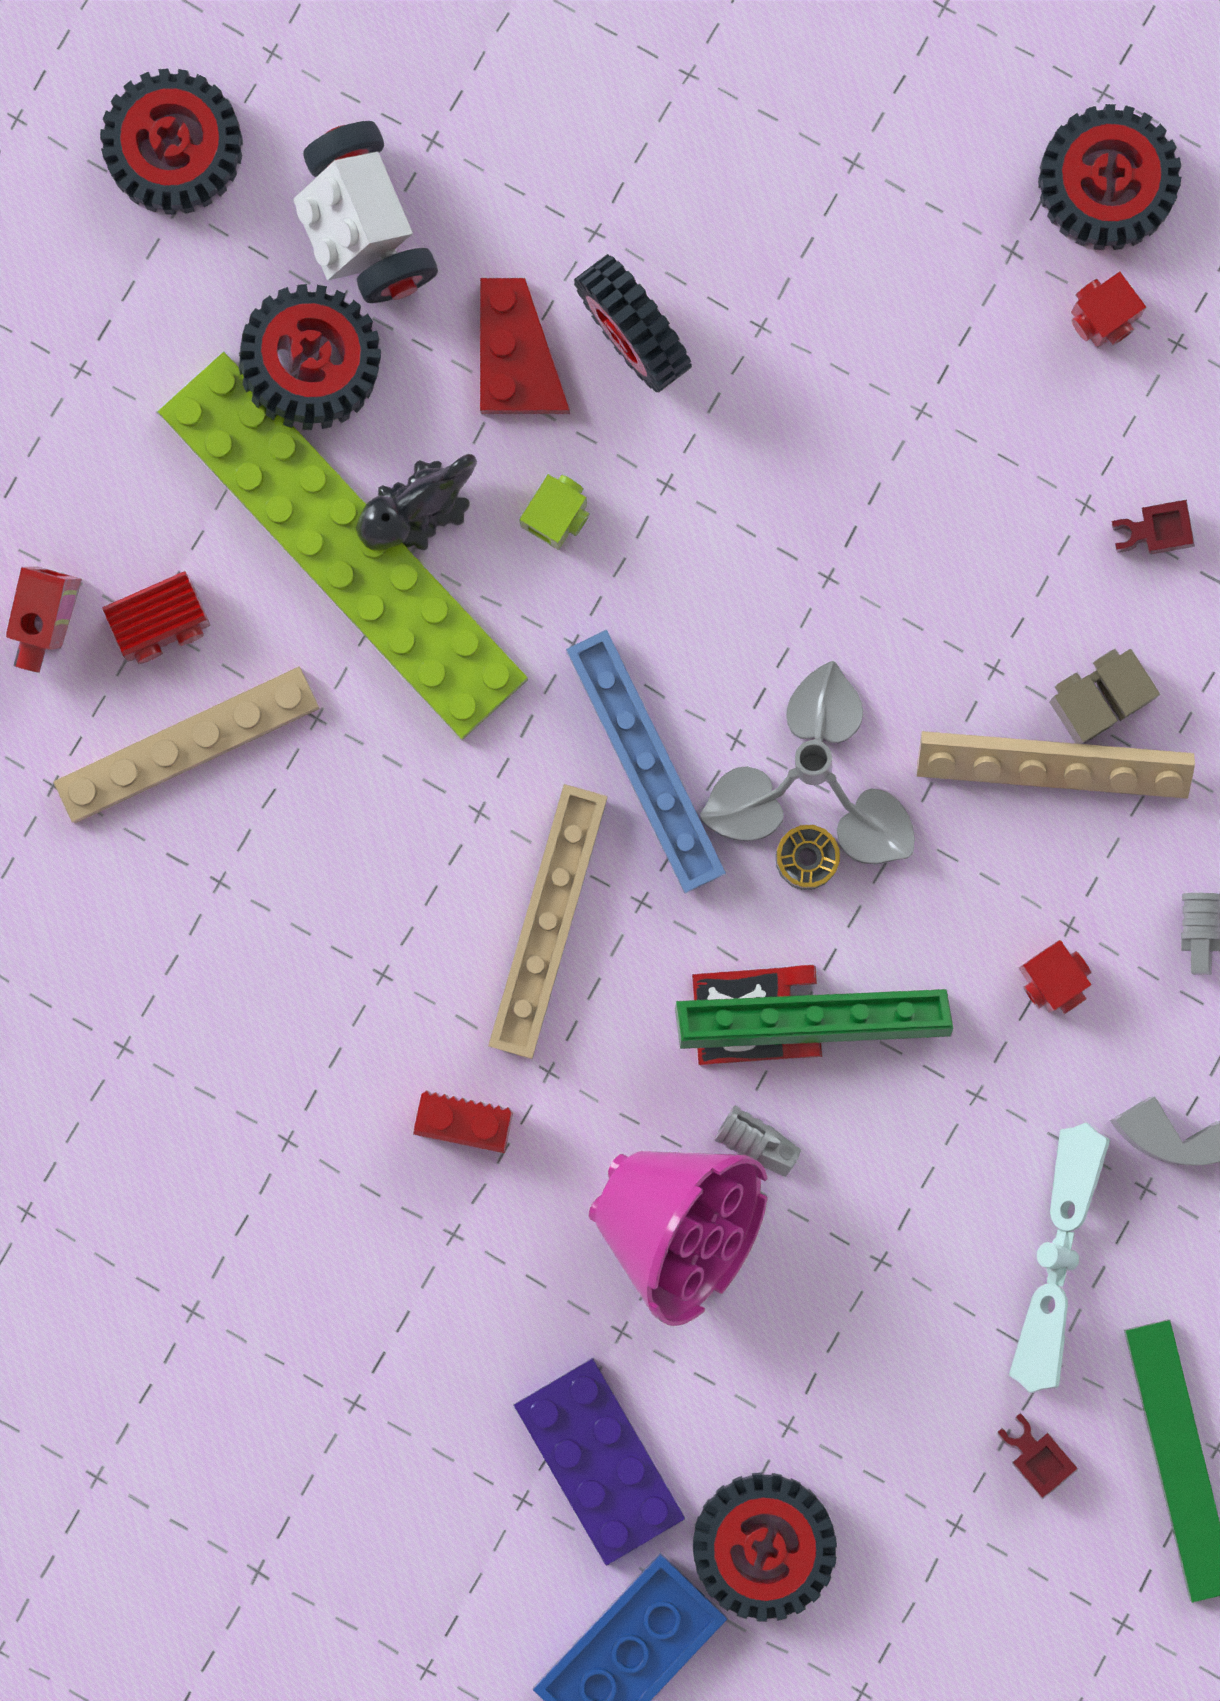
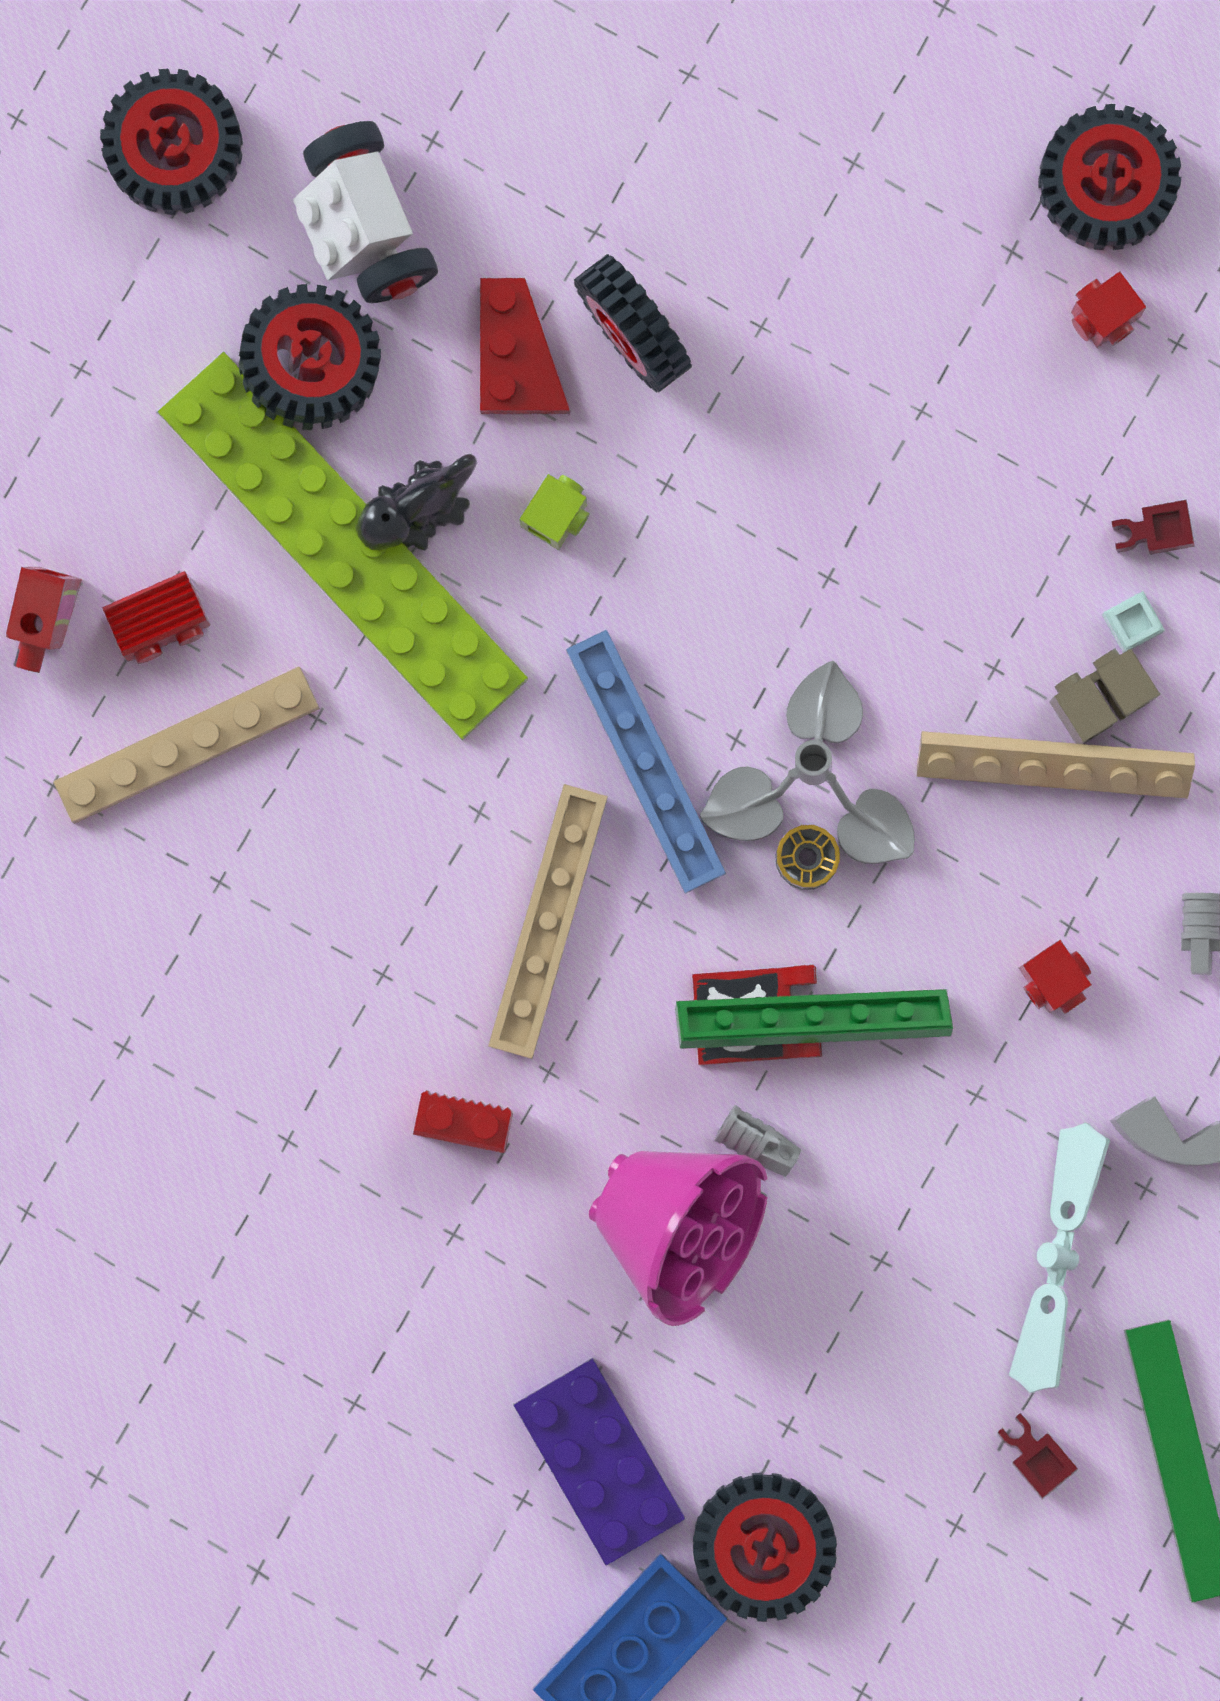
none -> light aqua tile [1102,591,1165,653]

